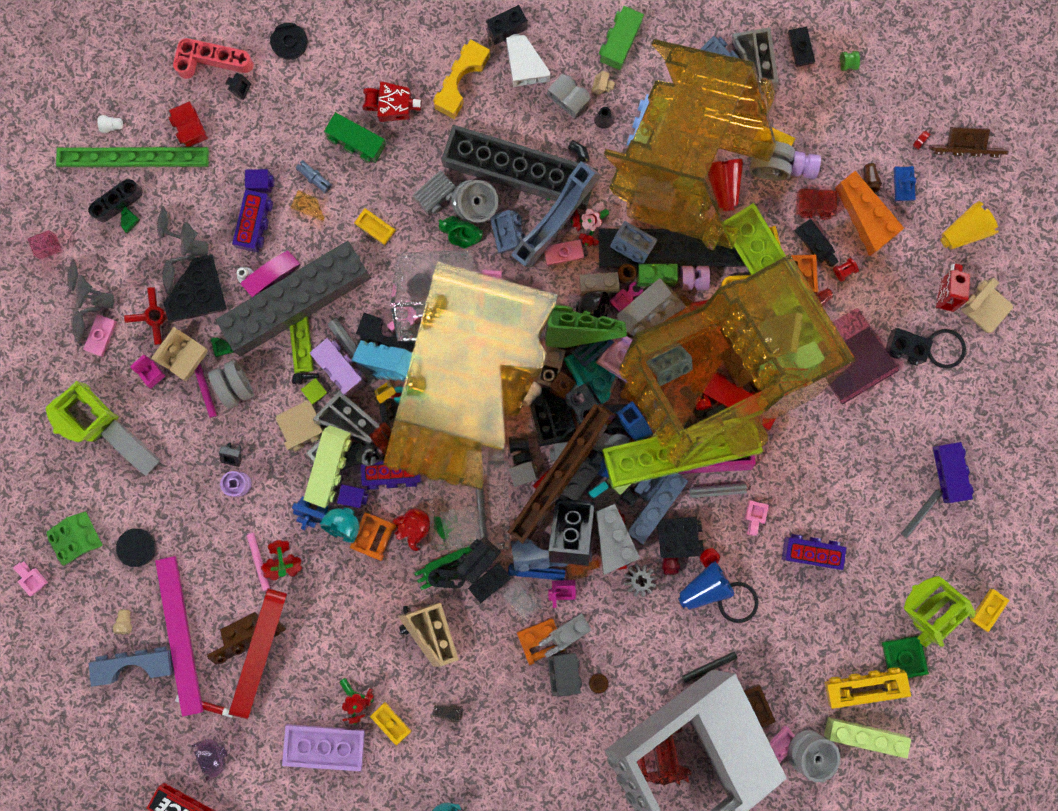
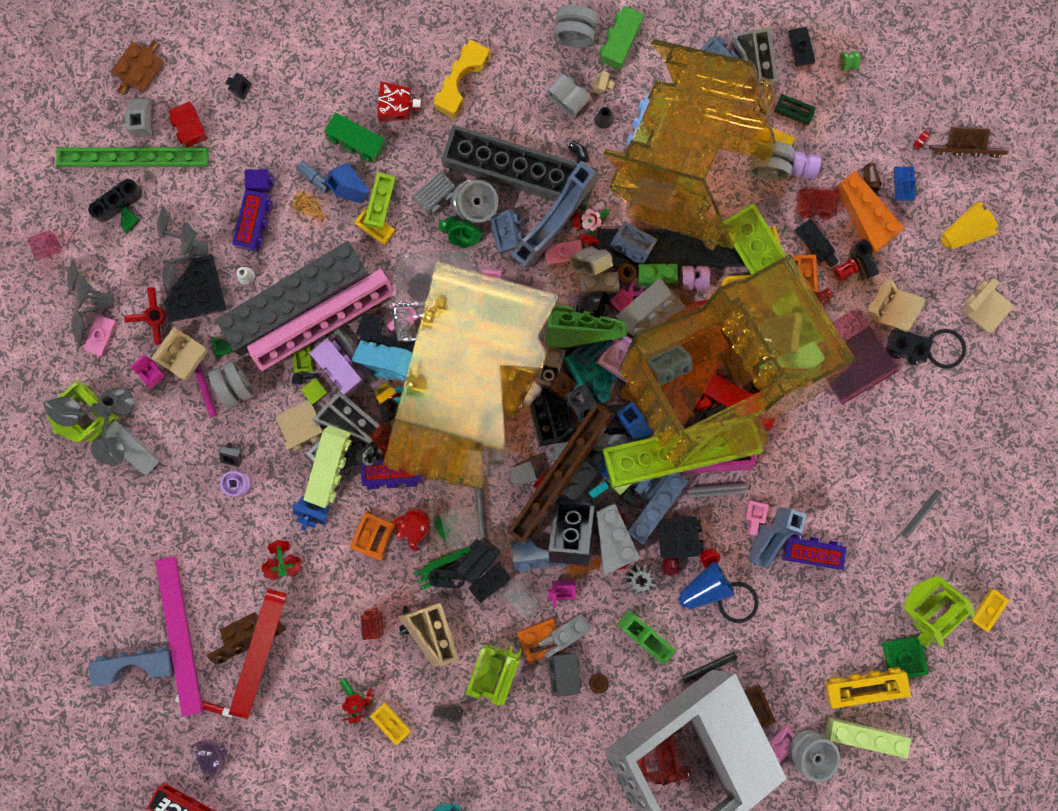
bright pink plate [13,561,48,597] -> none
bright green bracket [47,511,103,566] -> none
white piece [97,115,123,133] -> none
tan piece [113,610,132,635] -> none
black tile [116,528,156,567] -> none
coral beam [173,38,254,79] -> none
dark pink slope [240,250,300,298] -> none
bright pink bar [246,533,270,591] -> none
black tile [270,23,308,60] -> none
lavender plate [282,724,365,771] -> none
teal cylinder [319,507,360,543] -> none
dark purple brick [337,484,369,508] -> none
red bush [362,88,379,111] -> none
black hinge [486,5,528,45] -> none
white slope [506,34,550,87] -> none
blue axle [508,564,565,580] -> none
black bush [509,435,529,454] -> none
black tile [512,453,532,464] -> none
red cone [705,159,743,212] -> none
dark purple brick [932,442,974,503] -> none
red torso [936,264,970,312] -> none
none -> dark grey plant [44,387,134,466]
none -> dark orange plate [111,39,164,95]
none -> light grey slope [125,98,152,137]
none -> bright pink brick [247,269,396,372]
none -> blue slope [325,163,370,204]
none -> clear red brick [360,608,384,640]
none -> lime plate [364,172,396,230]
none -> lime animal [465,644,522,706]
none -> light grey wheel [553,5,597,48]
none -> light grey brick [569,247,613,276]
none -> bright green slope [616,610,676,665]
none -> sand blue arch [748,507,807,568]
none -> dark green tile [774,94,816,125]
none -> black piece [850,241,879,281]
none -> tan bracket [868,279,925,332]

